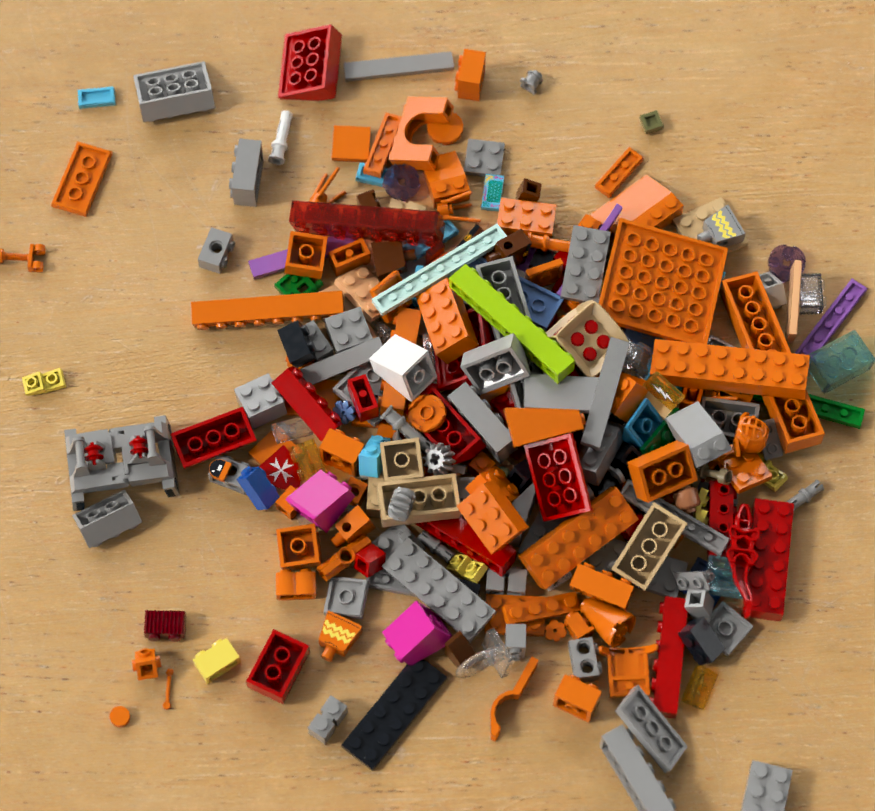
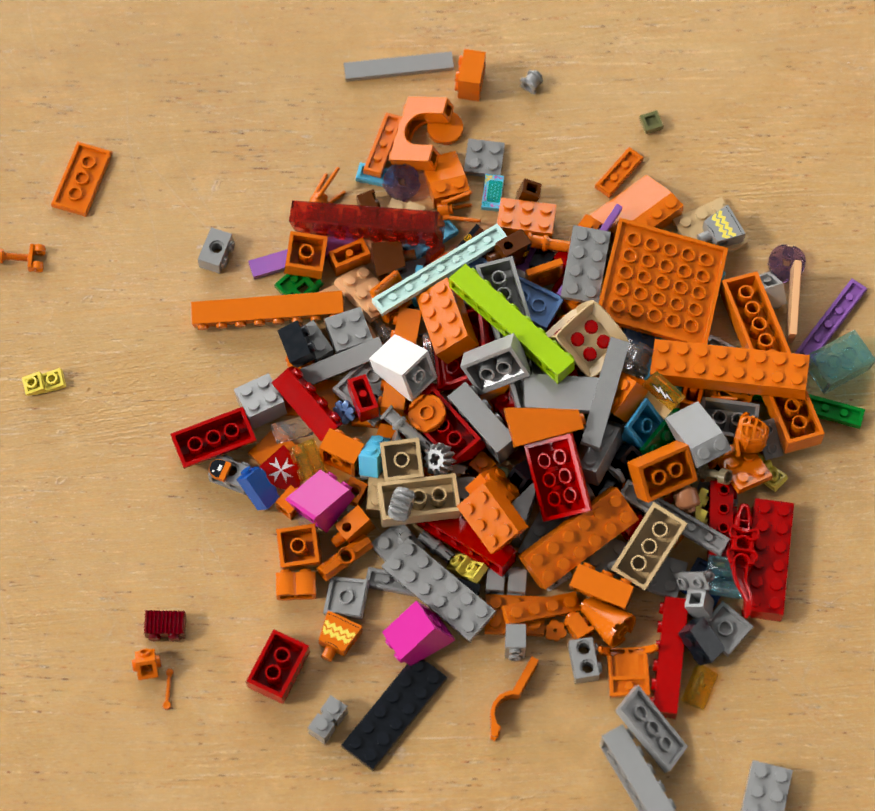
light grey container [64,415,180,511] -> none
light grey slope [72,489,142,548] -> none
medium azure tile [78,86,116,109] -> none
orange tile [110,706,130,727] -> none
light grey slope [133,61,215,122] -> none
light yellow brick [193,638,241,684] -> none
light grey brick [229,138,264,207] -> none
white pin [268,111,293,165] -> none
red slope [278,24,342,101] -> none
orange tile [332,125,371,162] -> none
red brick [354,543,386,578] -> none
reddish brown slope [445,630,476,671] -> none
clear tile [456,628,514,679] -> none
orange brick [553,674,602,723] -> none
light grey pin [786,480,824,511] -> none
clear brick [799,273,827,315] -> none

